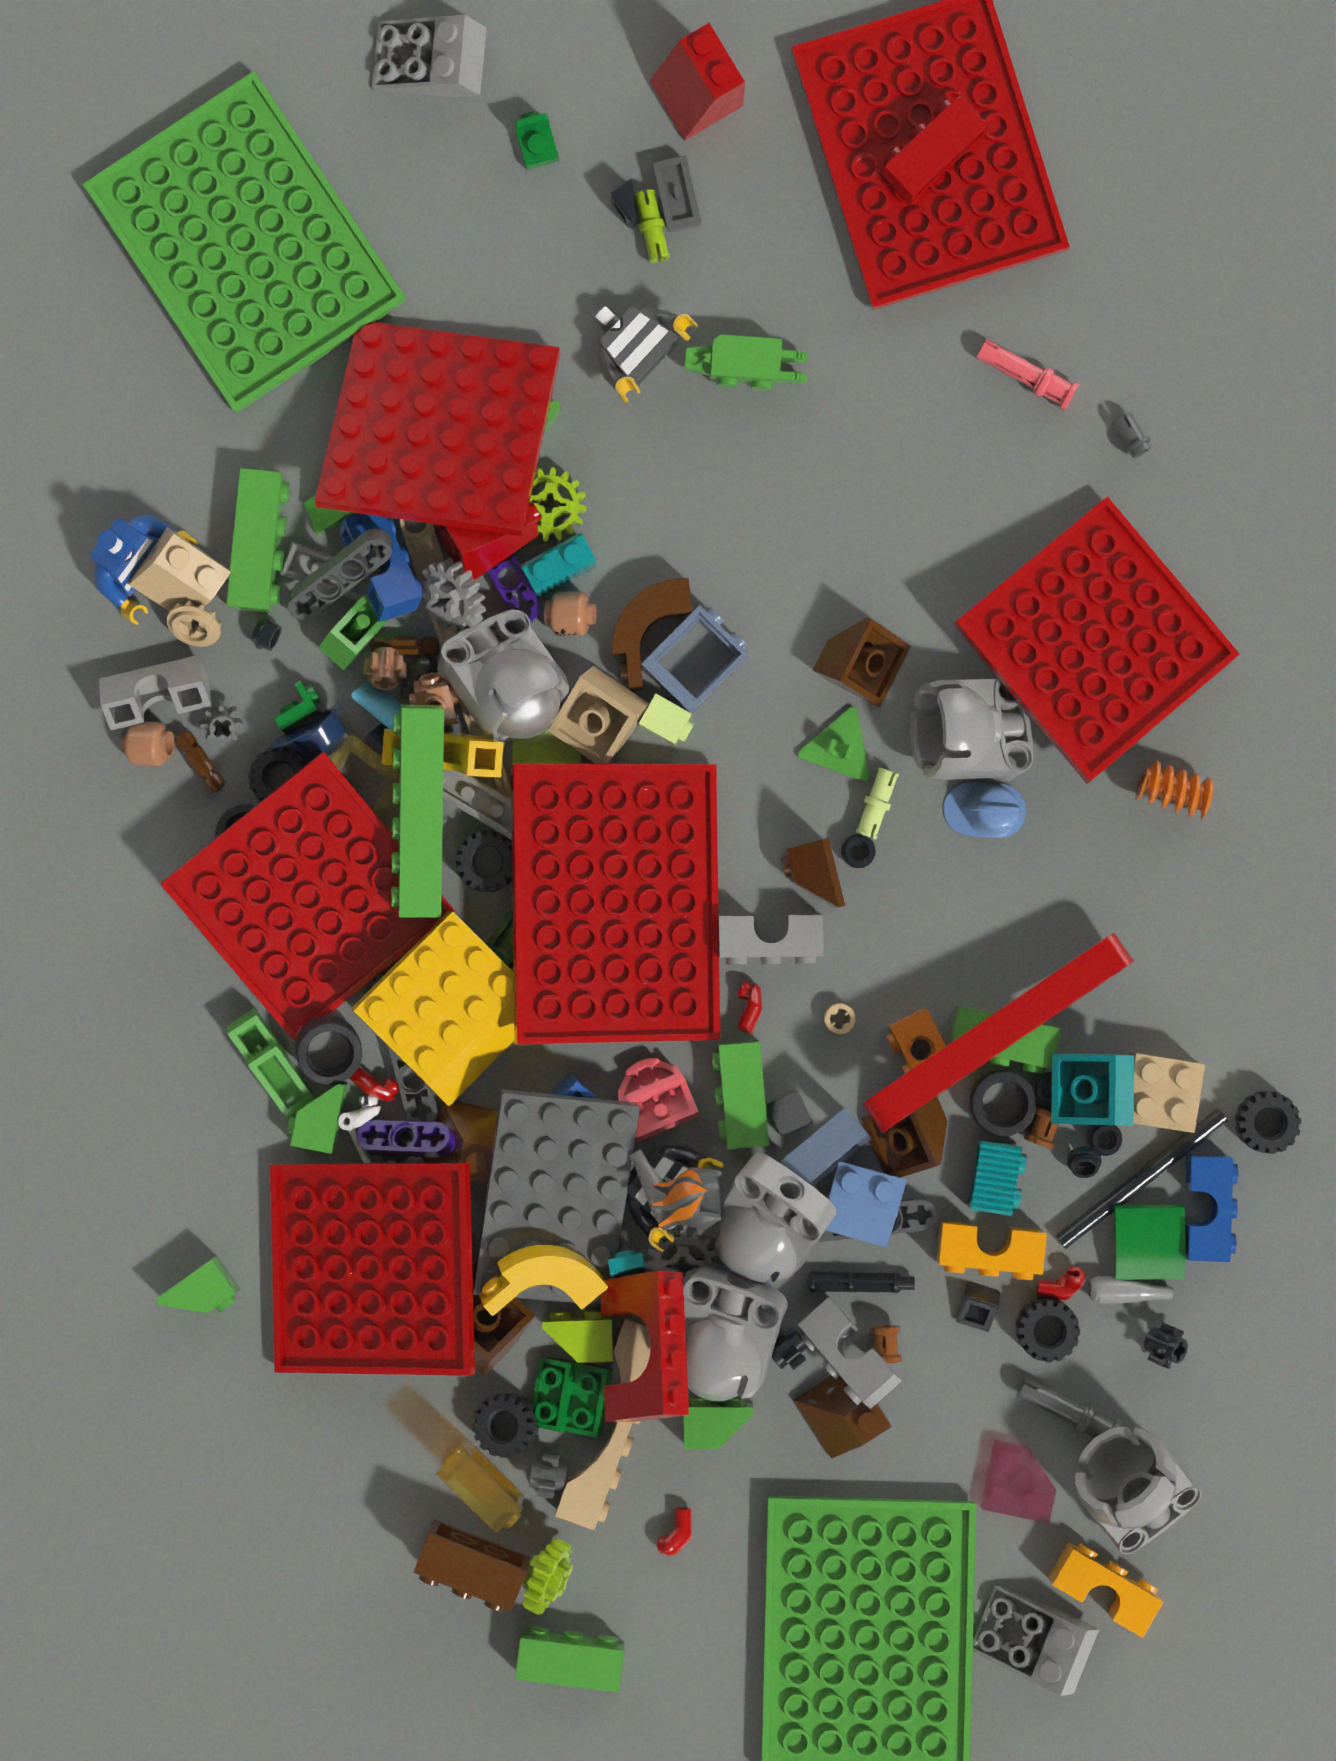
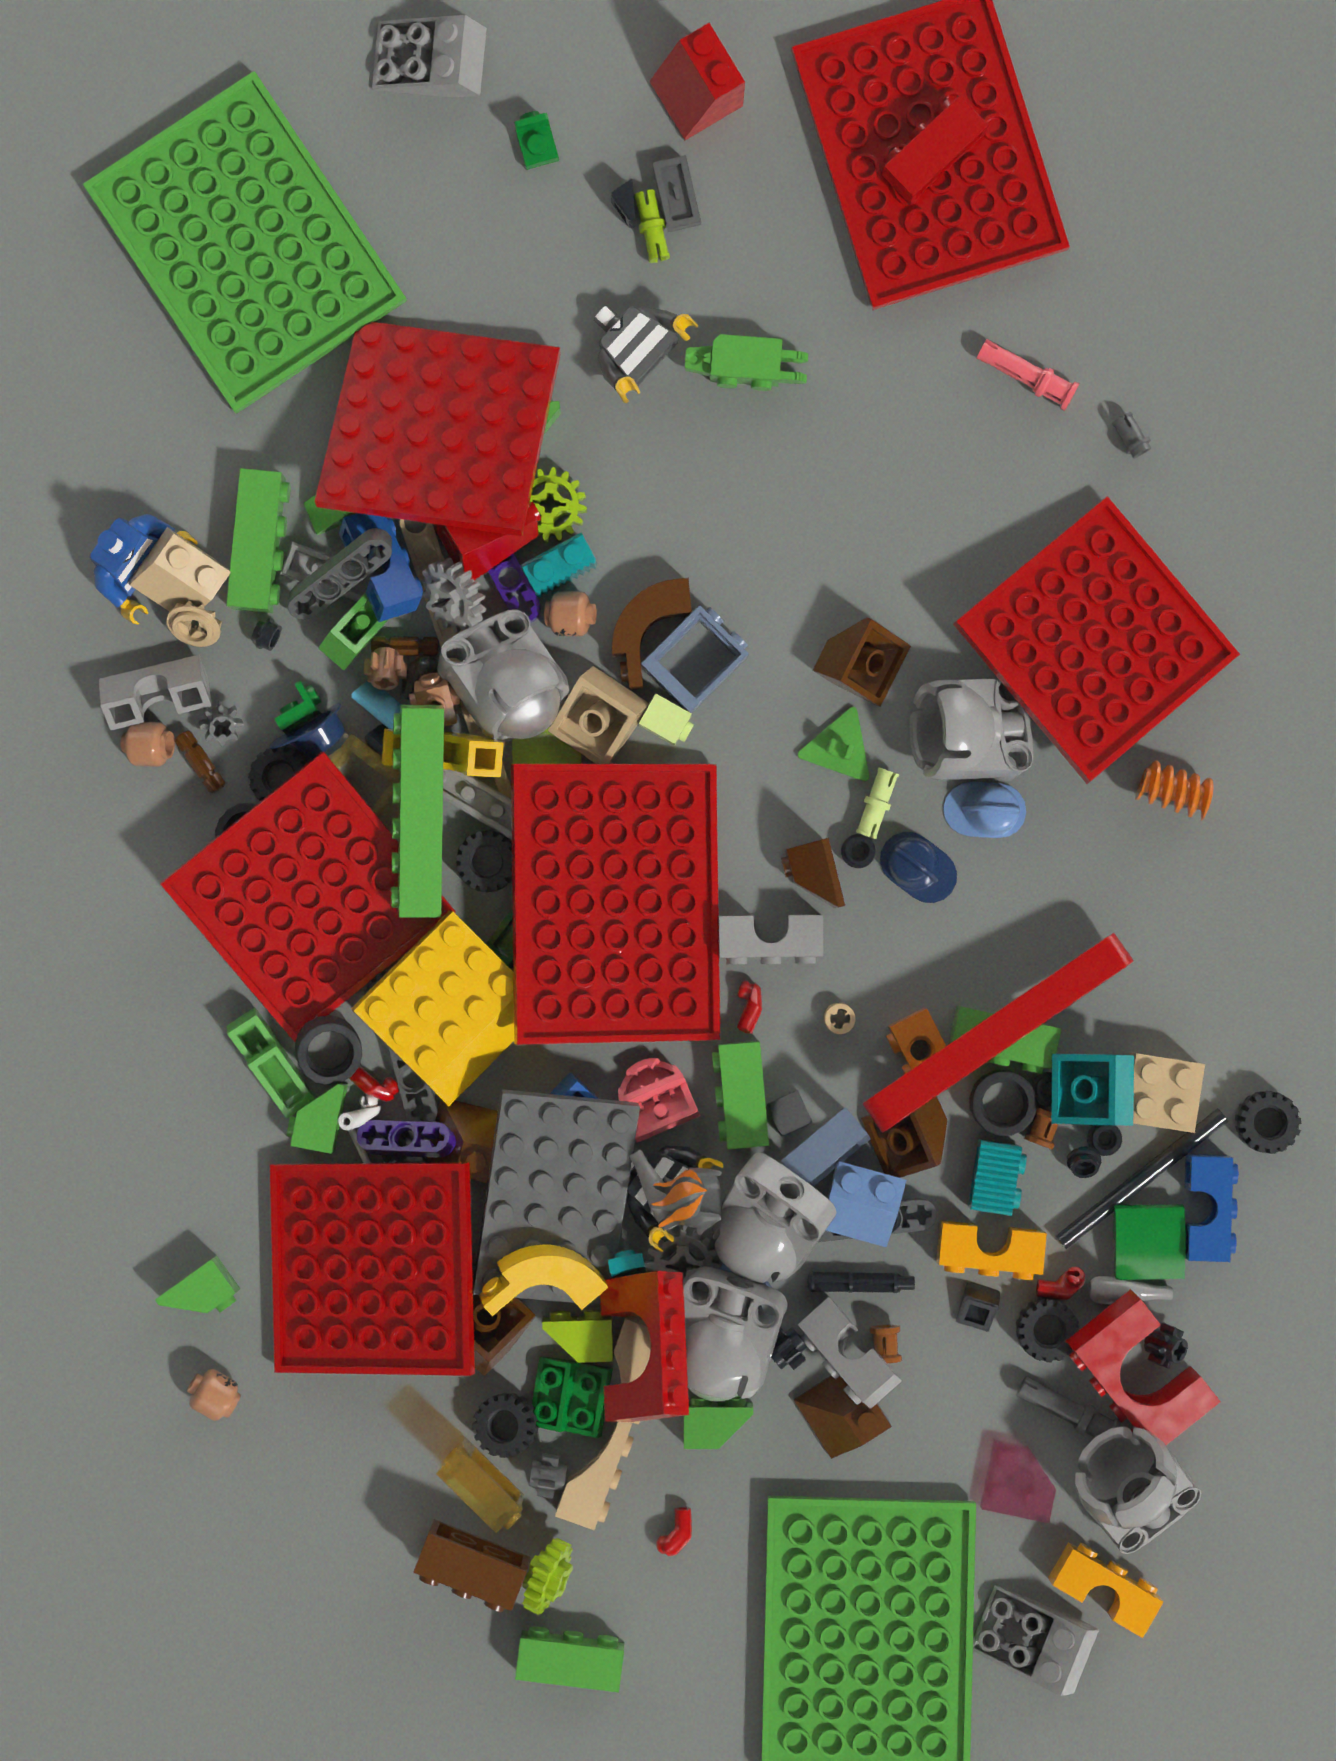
none -> nougat head [187,1369,241,1421]
none -> dark blue piece [880,832,957,903]
none -> arch [1066,1289,1221,1445]

